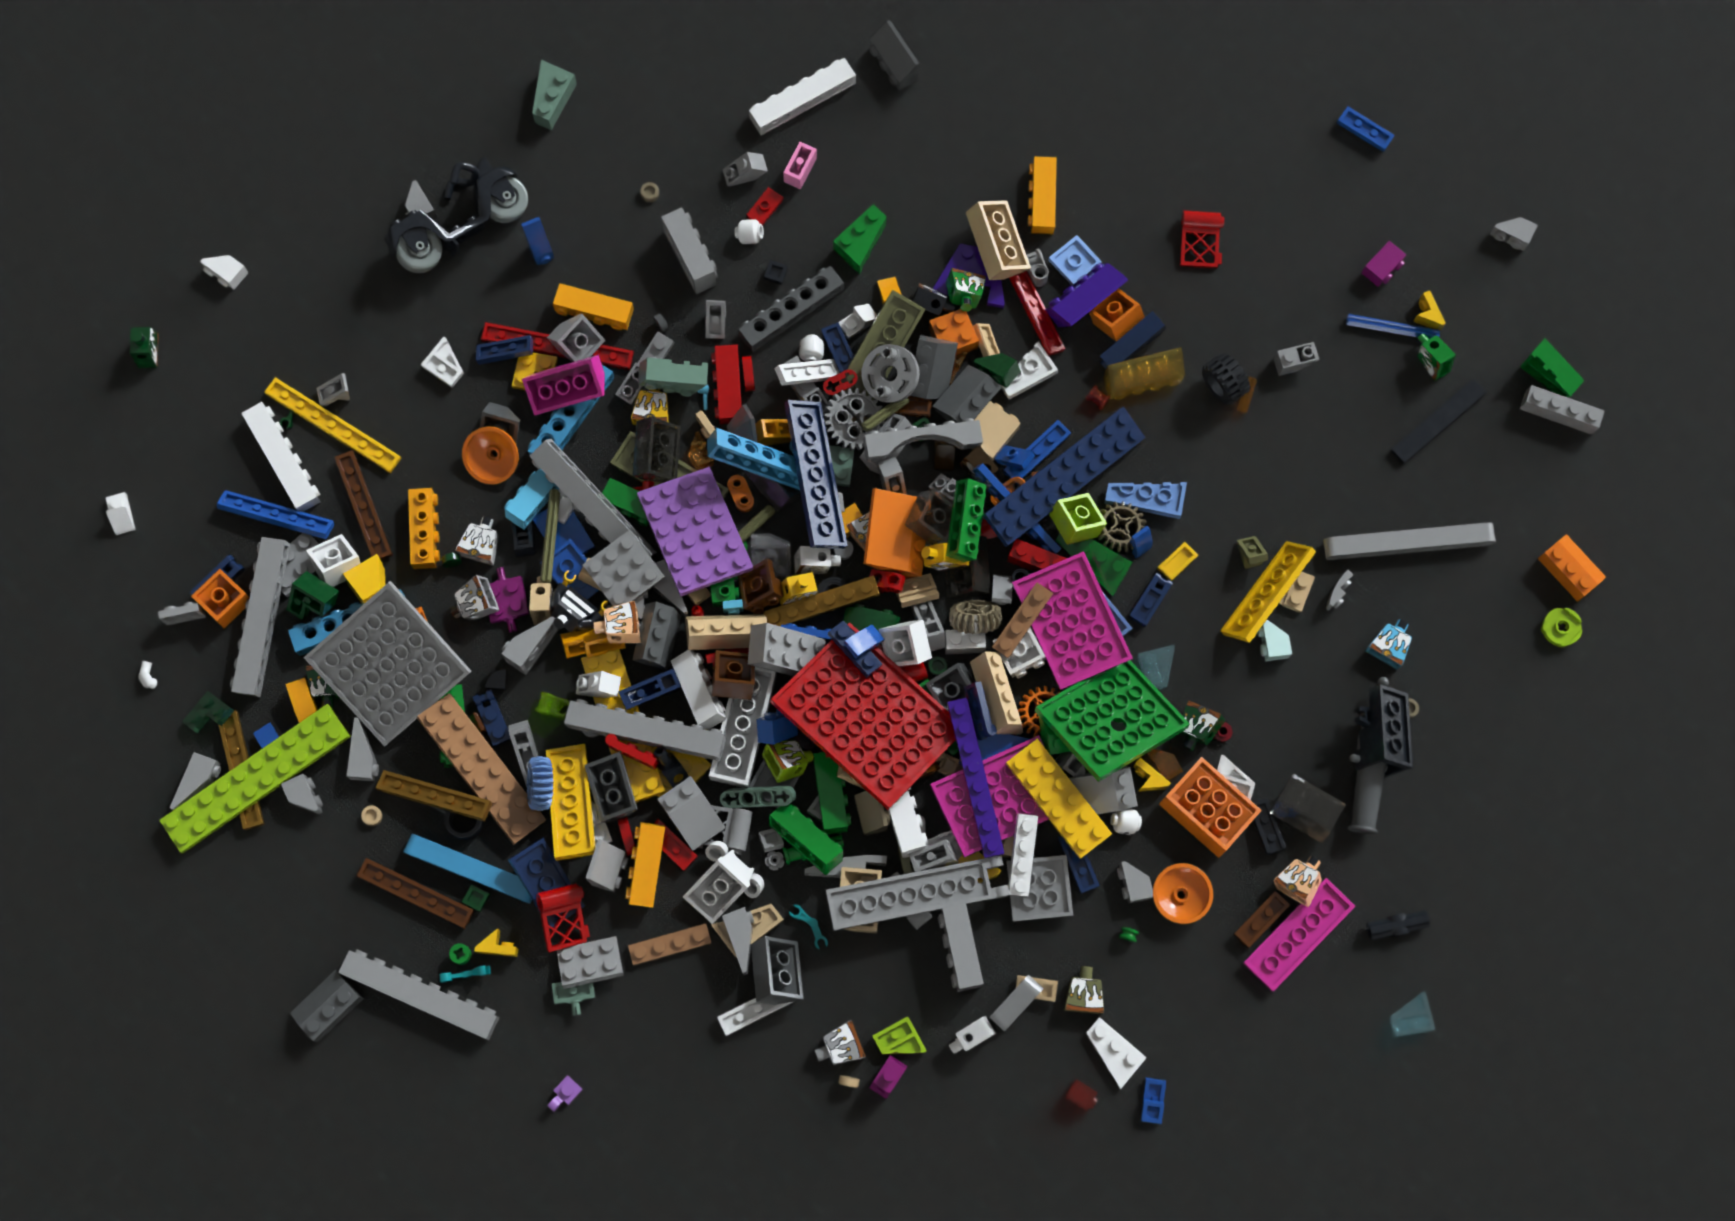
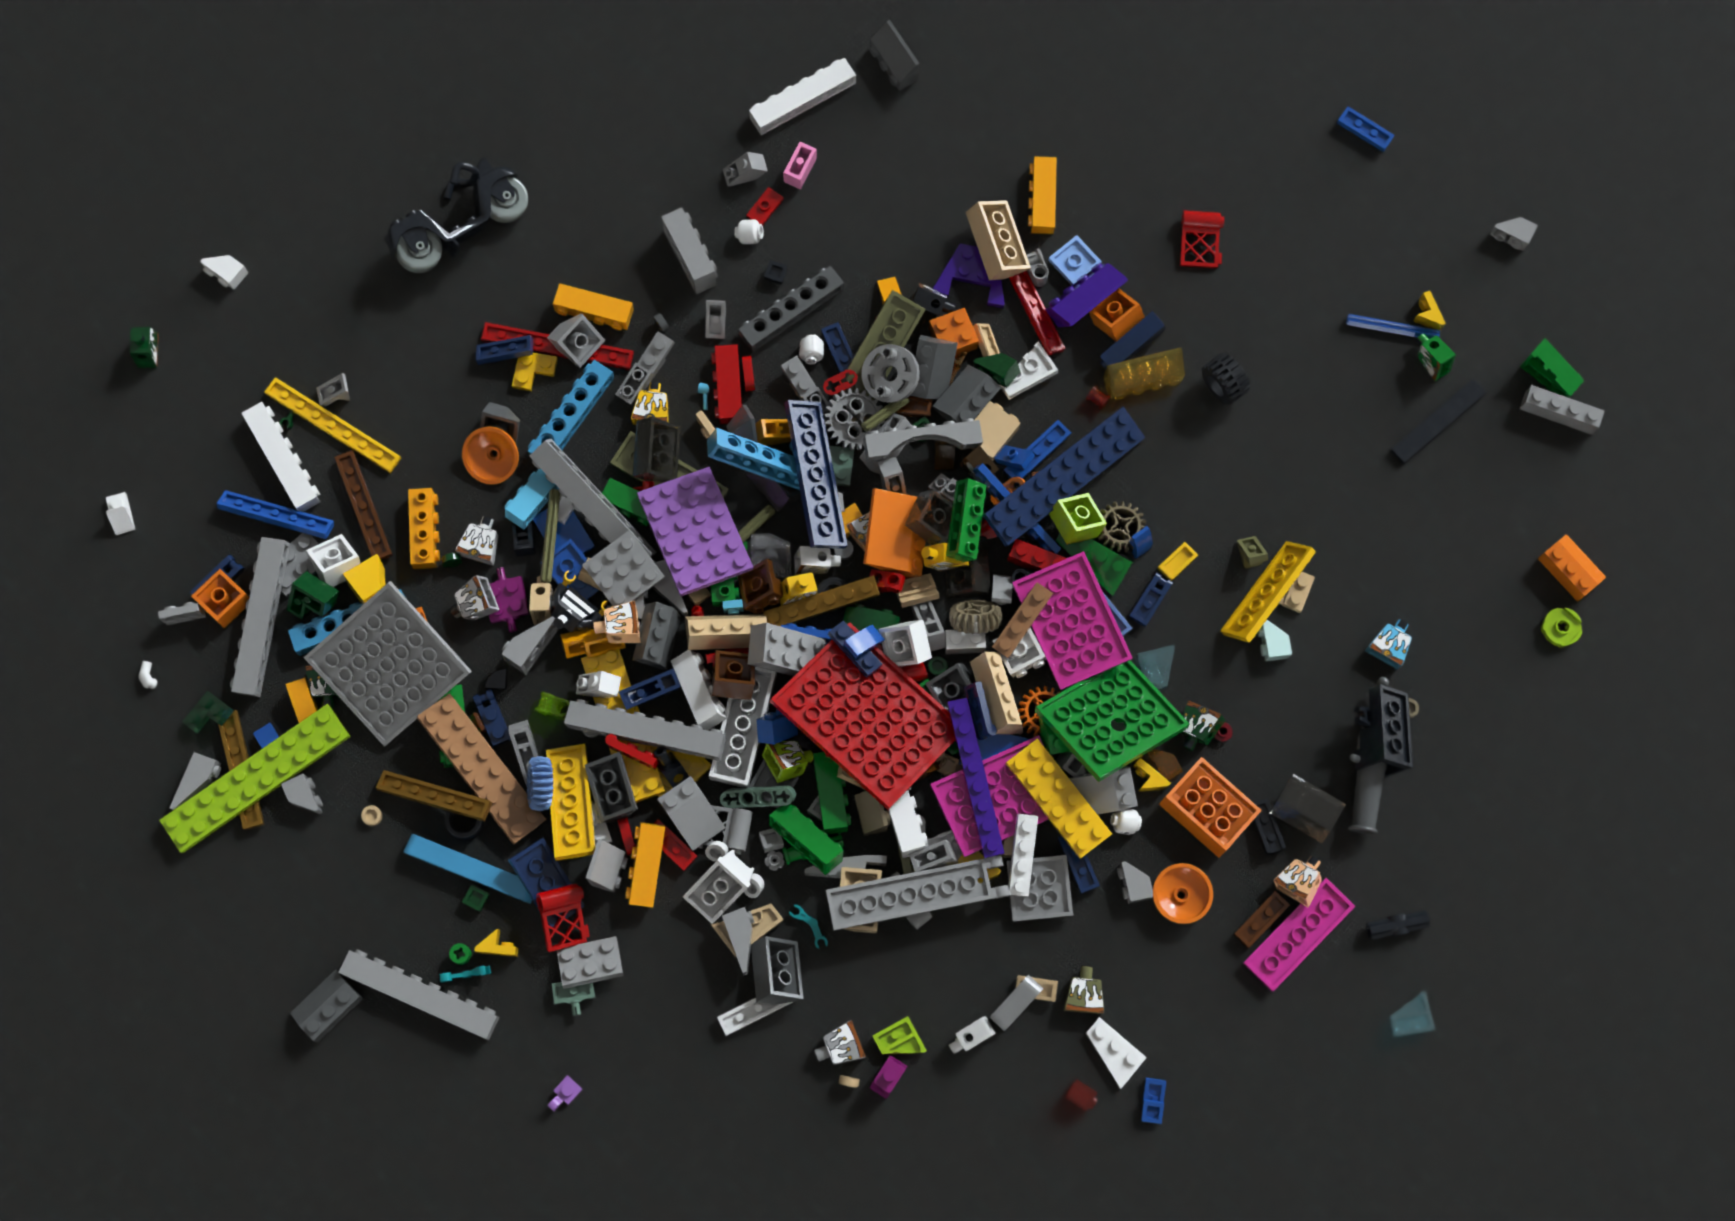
light grey slope [347,718,379,781] -> none
reddish brown plate [357,858,474,929] -> none
light grey slope [405,180,437,219] -> none
white wing [421,337,464,388] -> none
blue slope [521,217,554,265] -> none
dark pink slope [522,355,605,416] -> none
sand green wedge [532,60,577,130] -> none
medium nougat plate [628,924,712,966] -> none
sand green wedge [638,358,708,397] -> none
dark tan tile [640,182,659,202] -> none
clear orange slope [688,431,715,470] -> none
orange plate [727,475,754,512] -> none
white plate [774,359,839,386] -> none
green wedge [833,204,887,275] -> none
white slope [838,304,877,340] -> none
light grey brick [938,903,984,992] -> none
green torso [946,268,986,312] -> none
medium blue wing [1104,482,1187,519] -> none
green bush [1119,927,1139,942] -> none
white wing [1217,755,1255,800] -> none
clear orange axle [1237,376,1257,413] -> none
light grey slope [1273,342,1319,376] -> none
light grey beam [1323,523,1496,560] -> none
light grey slope [1326,570,1353,611] -> none
magenta brick [1361,240,1406,287] -> none

